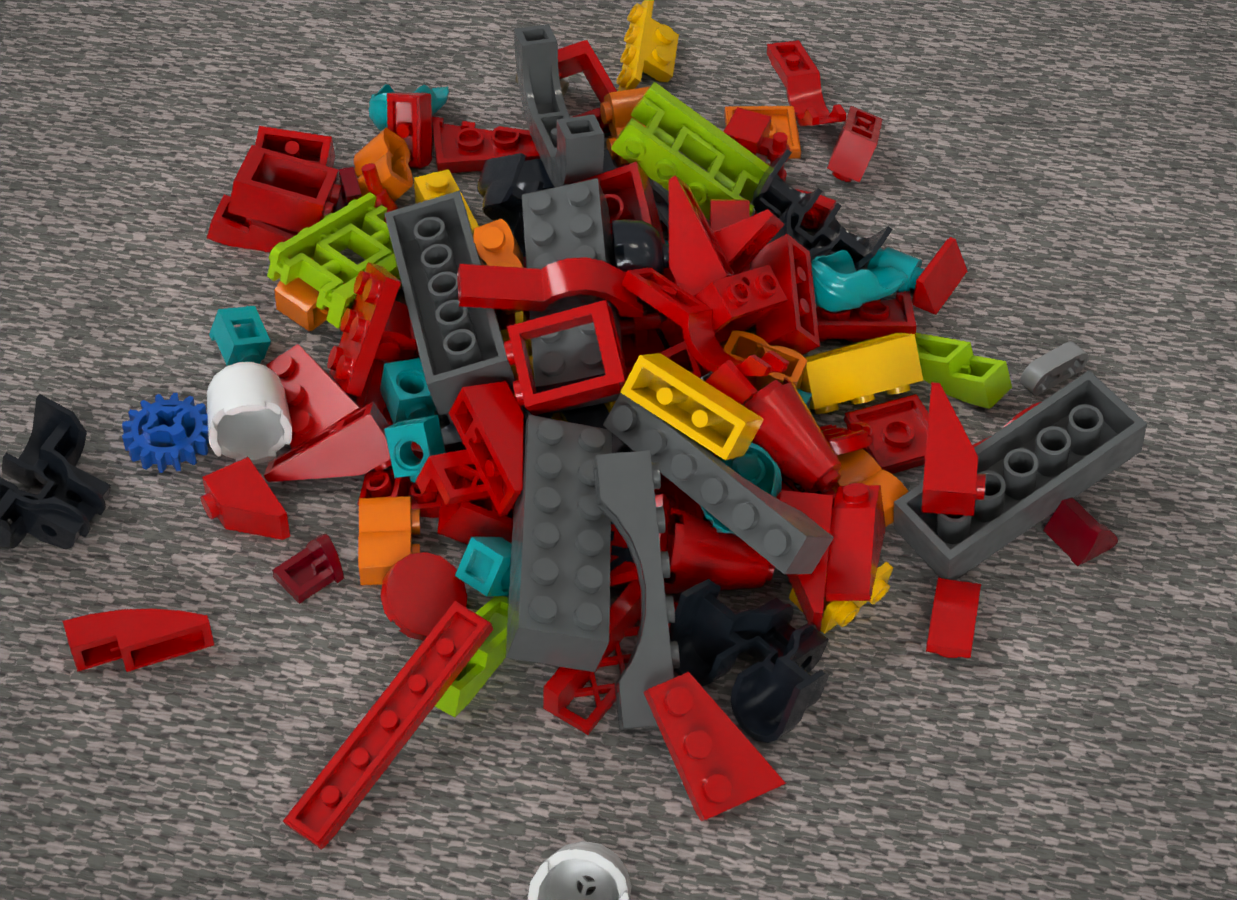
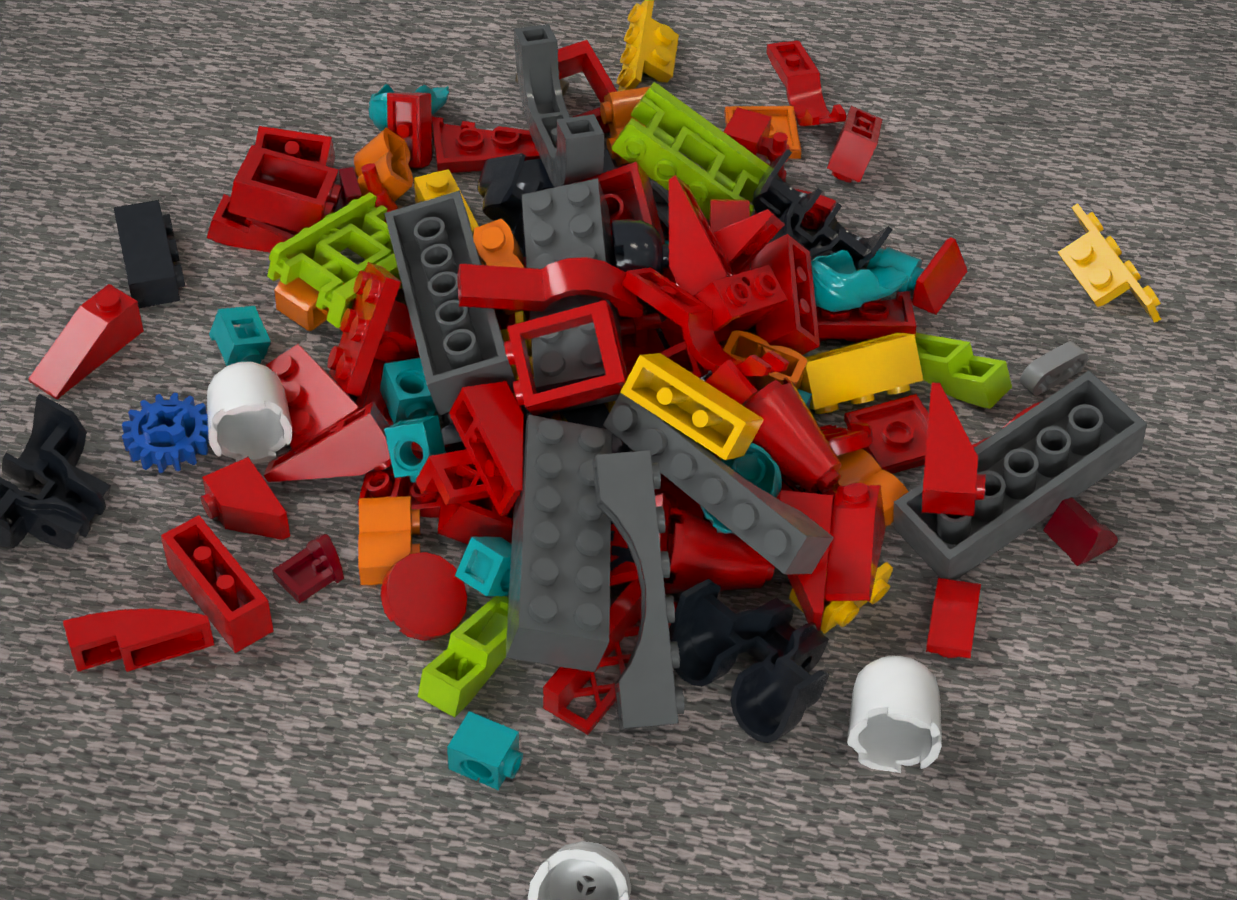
red tile [283,601,493,850] -> none
red wing [643,672,786,822] -> none
none -> red slope [28,284,144,399]
none -> black brick [114,200,185,308]
none -> red brick [161,515,274,653]
none -> teal brick [447,711,523,790]
none -> white cylinder [847,656,942,773]
none -> yellow bracket [1058,203,1161,323]

